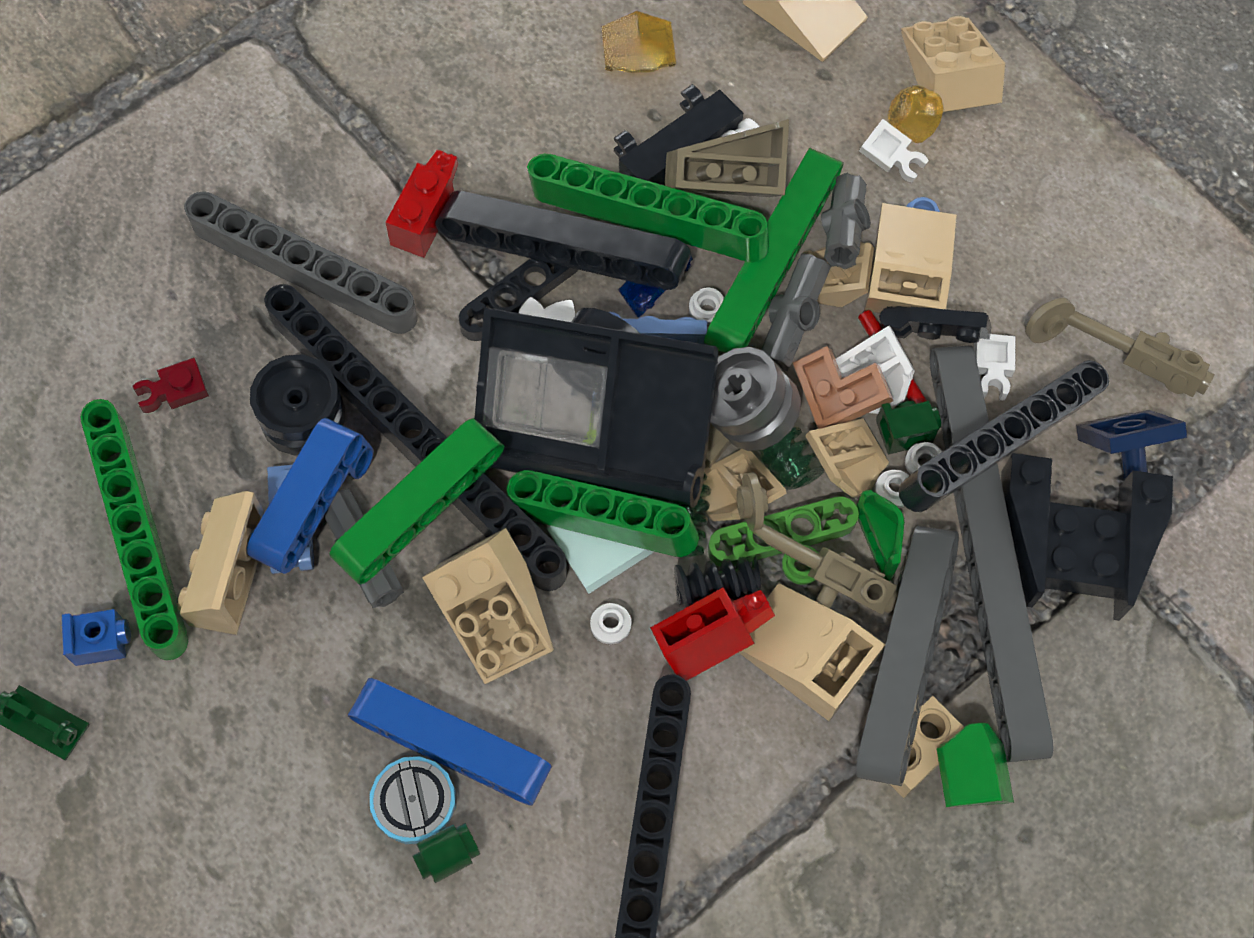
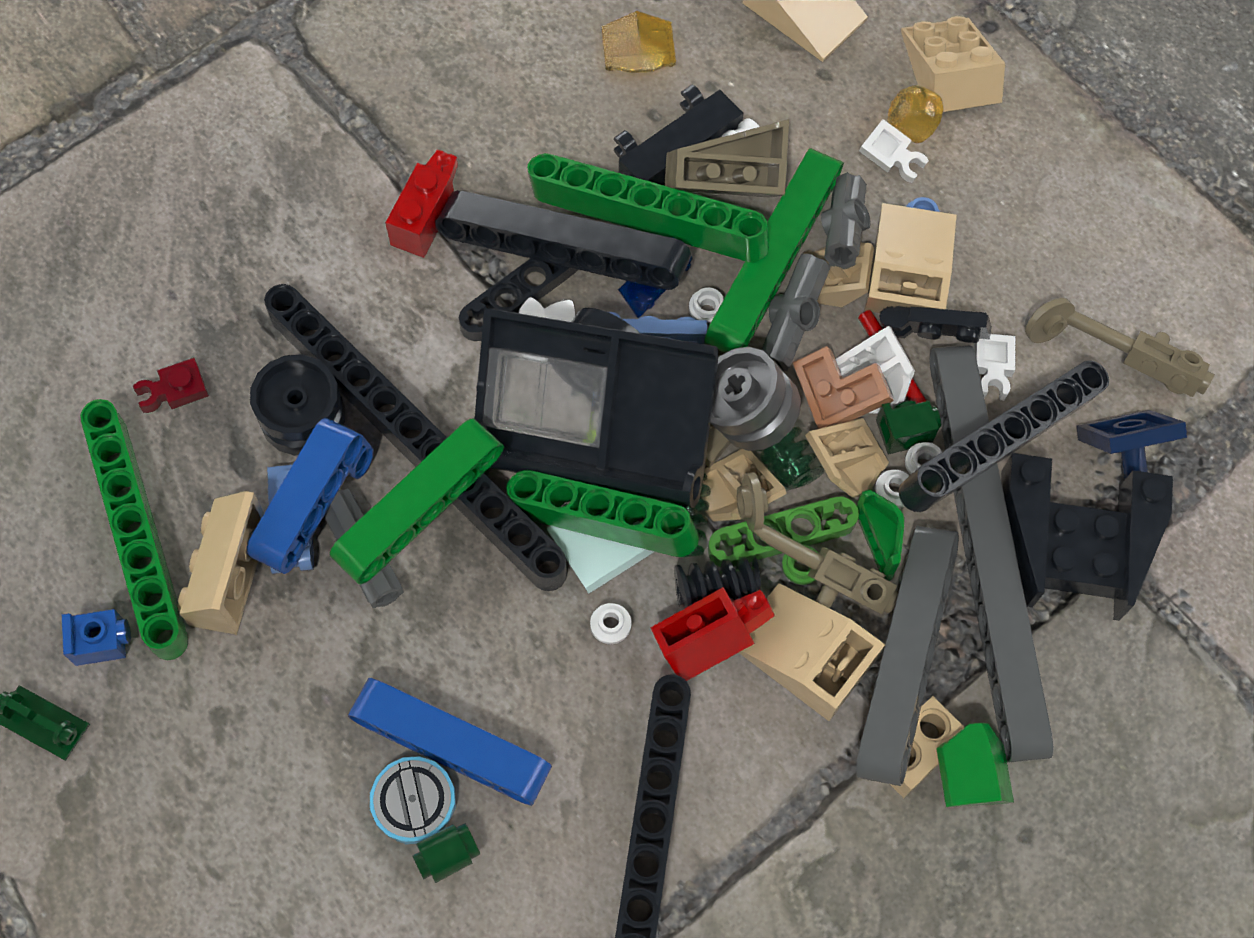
dark grey beam [184,191,417,334] -> none
tan slope [422,528,554,684] -> none

